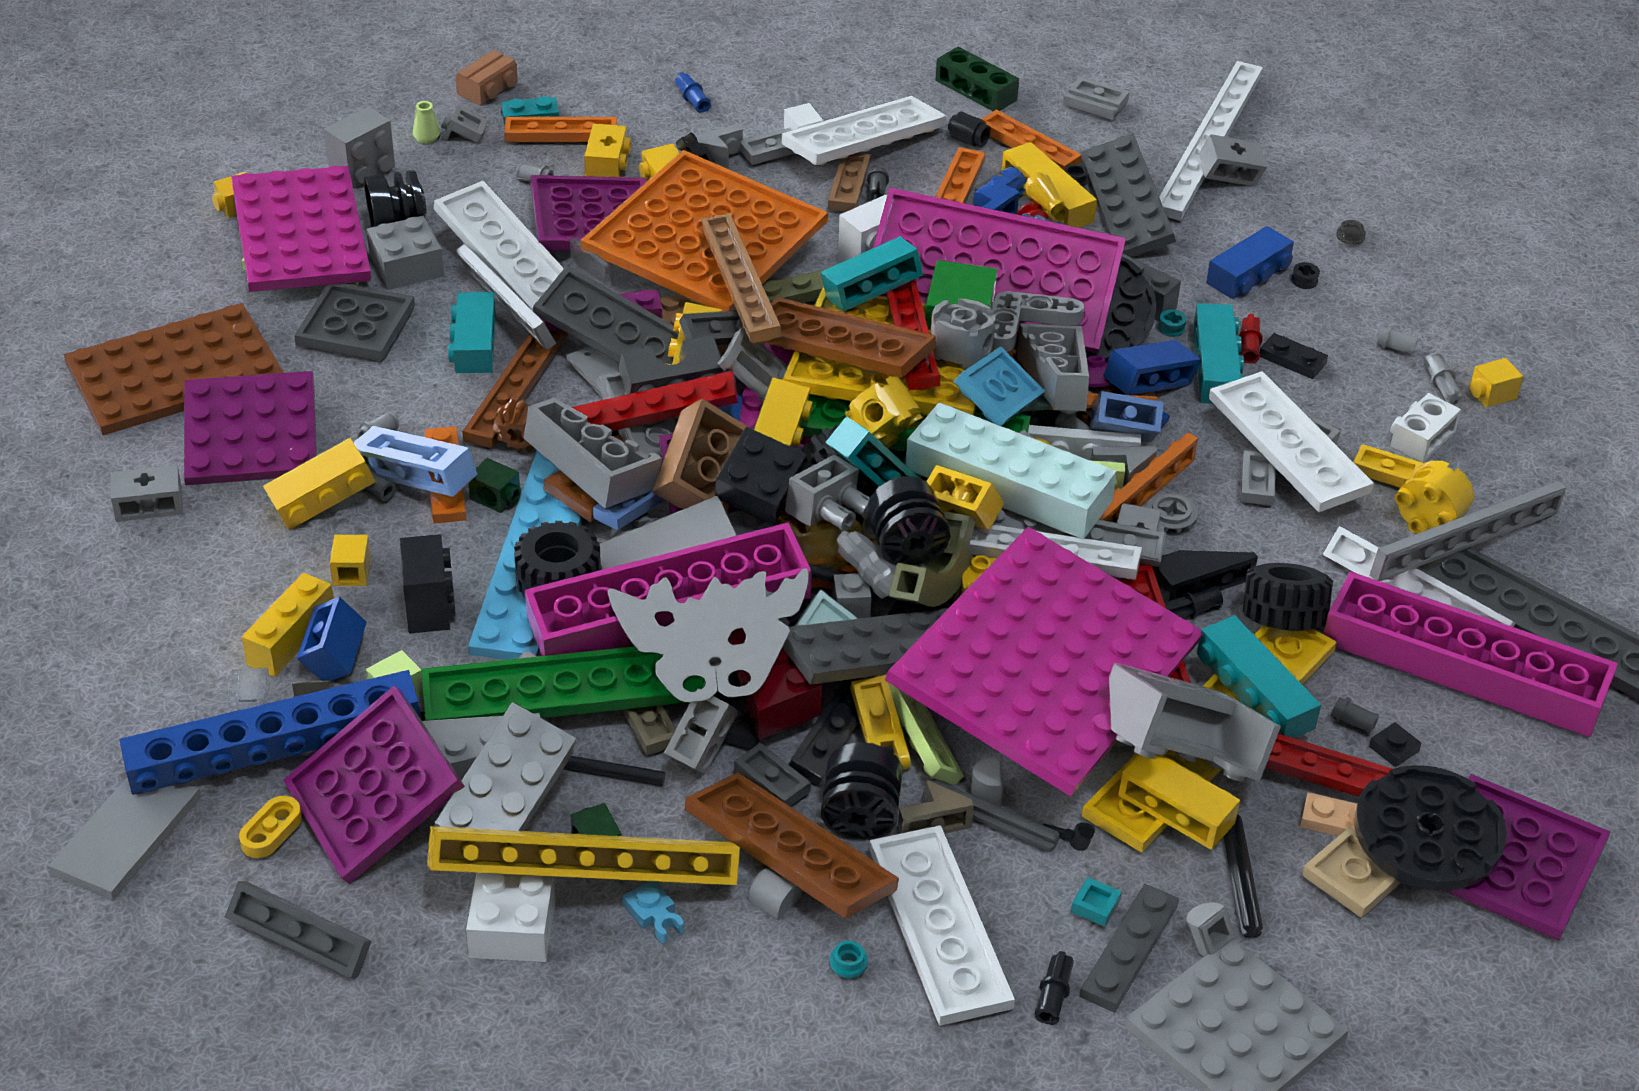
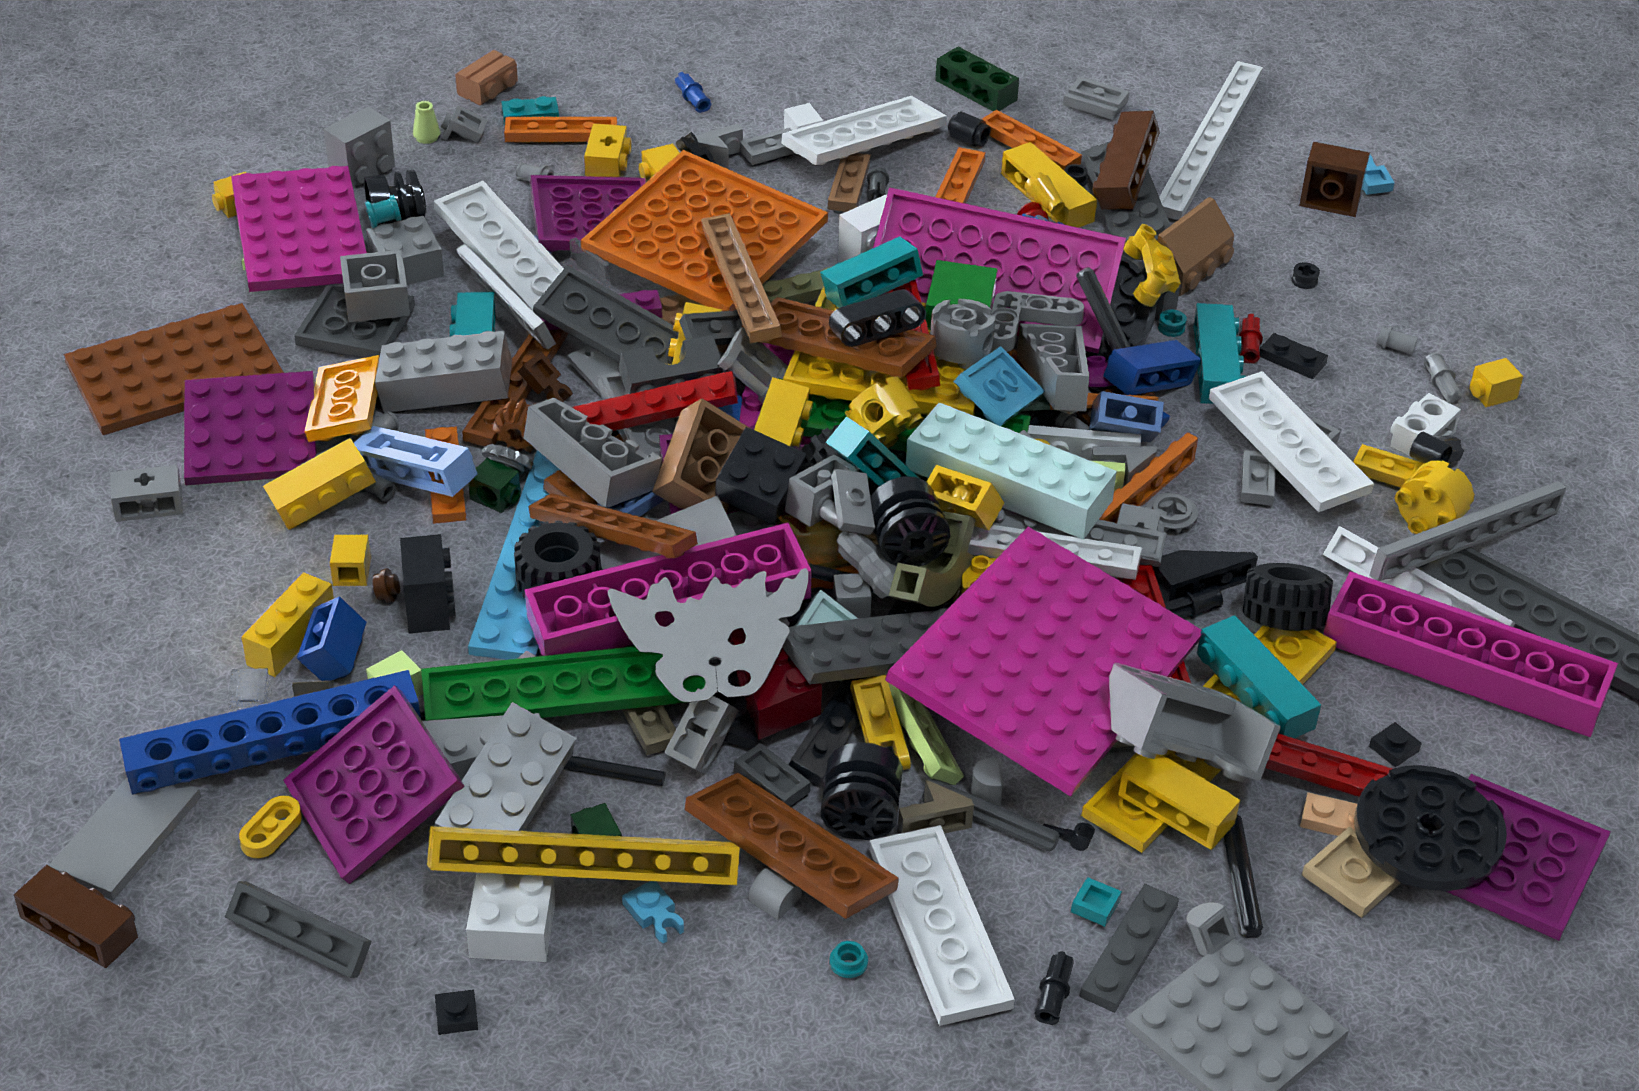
blue plate [973,167,1026,214] -> none
light grey brick [1198,134,1267,186] -> none
blue brick [1206,226,1294,299] -> none
dark grey pin [1331,697,1379,735] -> none
clear smoke plate [1336,220,1366,245] -> none
none -> reddish brown brick [13,865,138,968]
none -> light orange plate [304,355,380,442]
none -> light grey brick [340,250,410,322]
none -> teal bush [365,195,401,228]
none -> reddish brown plate [373,568,400,602]
none -> light grey brick [375,331,512,413]
none -> black plate [435,989,478,1035]
none -> light grey gear [482,444,533,474]
none -> reddish brown plate [517,351,573,402]
none -> dark orange plate [528,493,698,558]
none -> black beam [829,289,926,347]
none -> light grey plate [831,469,875,535]
none -> dark grey axle [1076,267,1130,351]
none -> reddish brown brick [1093,110,1160,210]
none -> yellow plate [1124,224,1181,307]
none -> medium nougat slope [1157,197,1234,296]
none -> reddish brown brick [1299,142,1370,217]
none -> medium azure plate [1363,155,1395,195]
none -> black piece [1409,431,1464,464]

